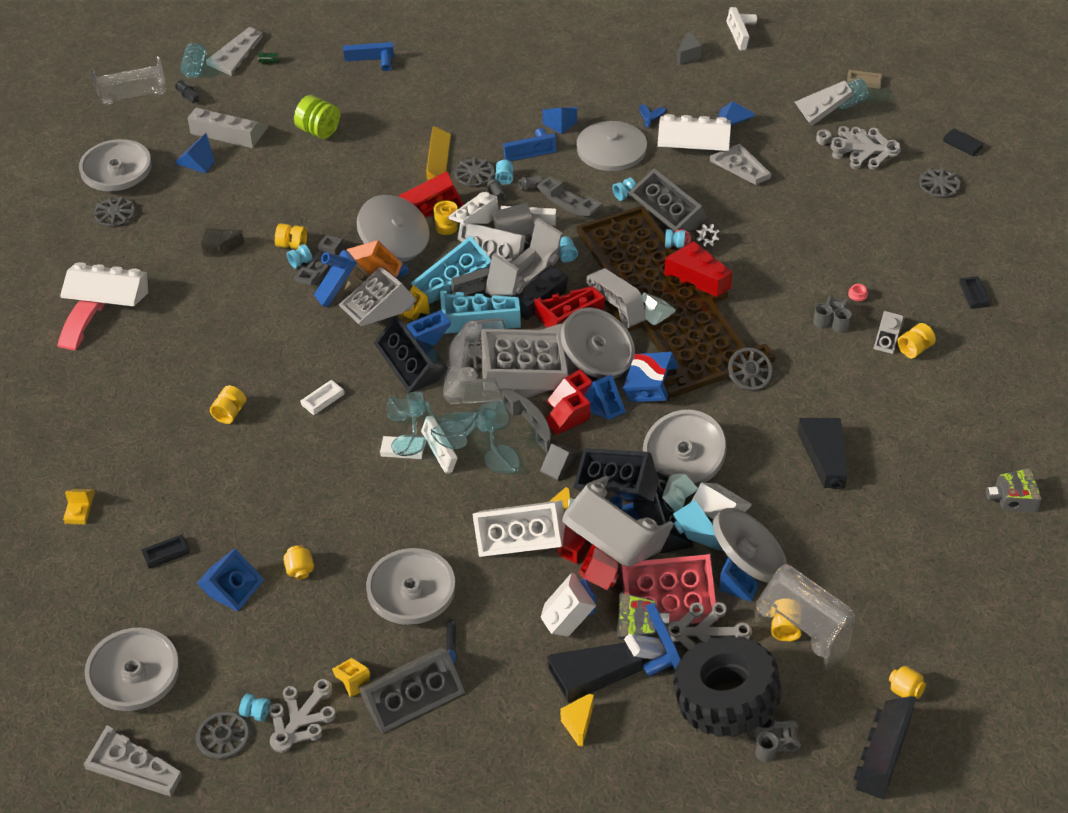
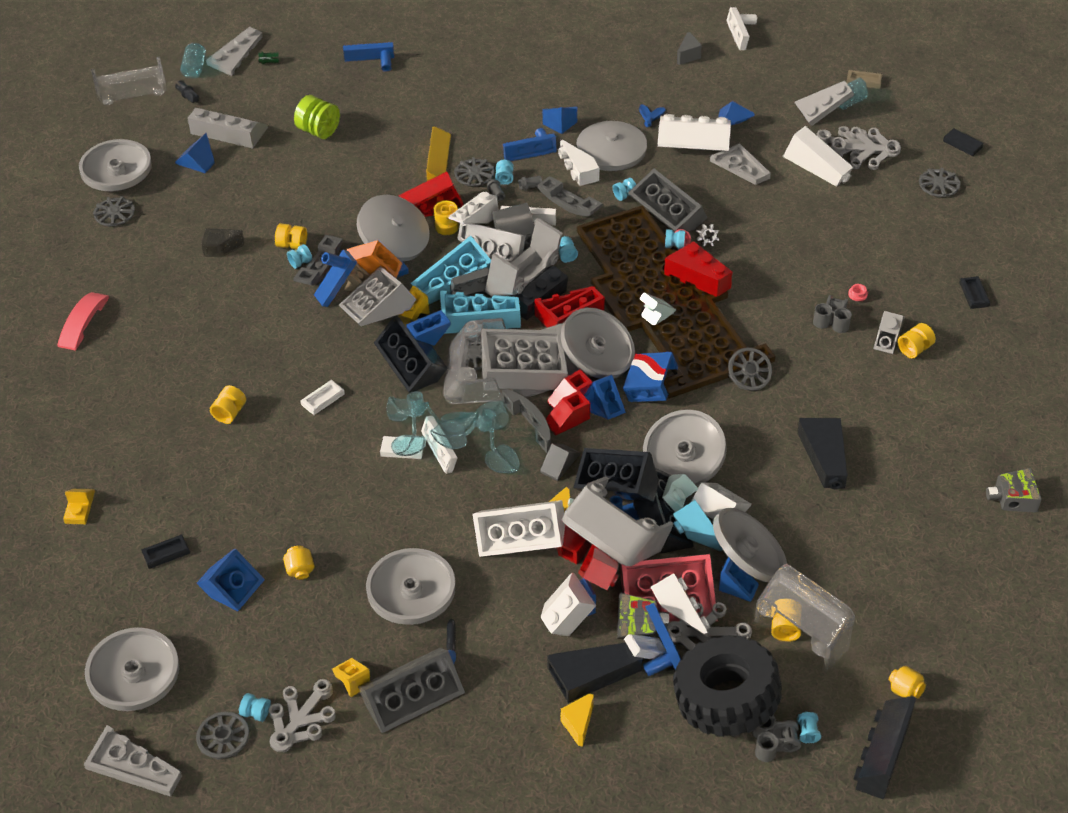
white slope [61,262,148,306] -> none
light grey beam [587,268,646,329] -> none
none -> white slope [558,140,599,186]
none -> white slope [651,574,711,637]
none -> white slope [783,126,853,186]
none -> medium azure bush [797,712,821,743]

